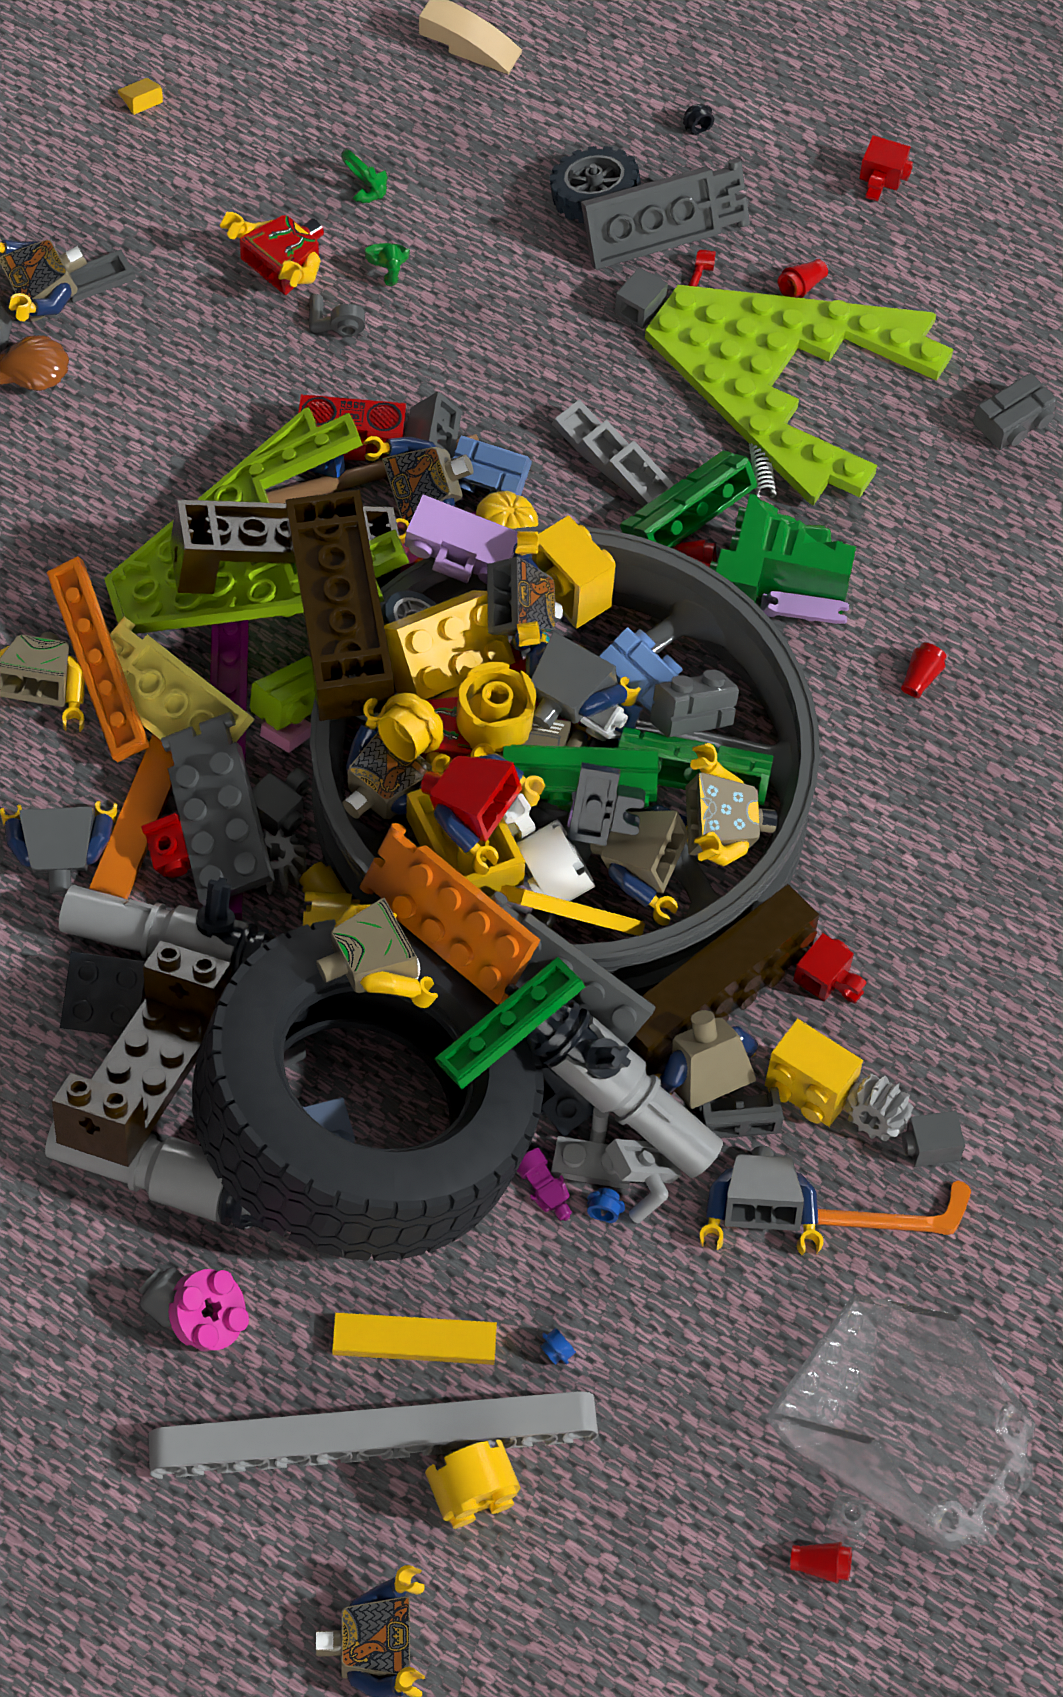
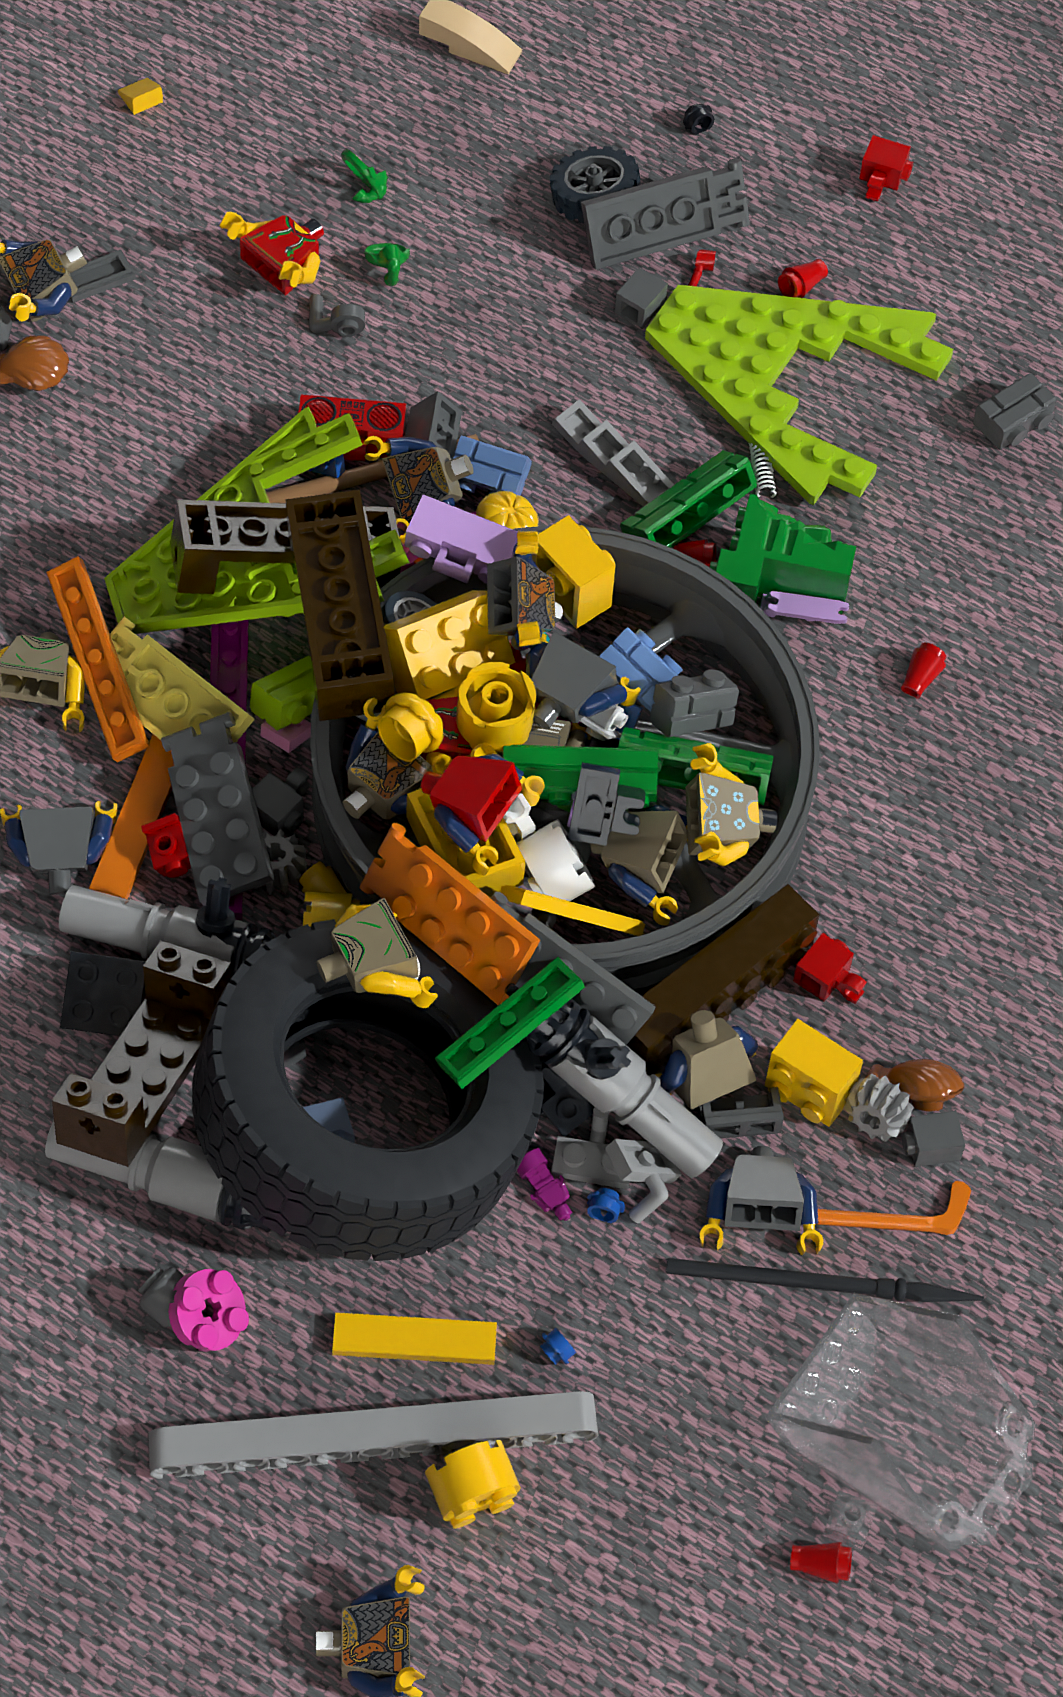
none -> black piece [666,1258,984,1302]
none -> dark orange animal [865,1059,964,1111]

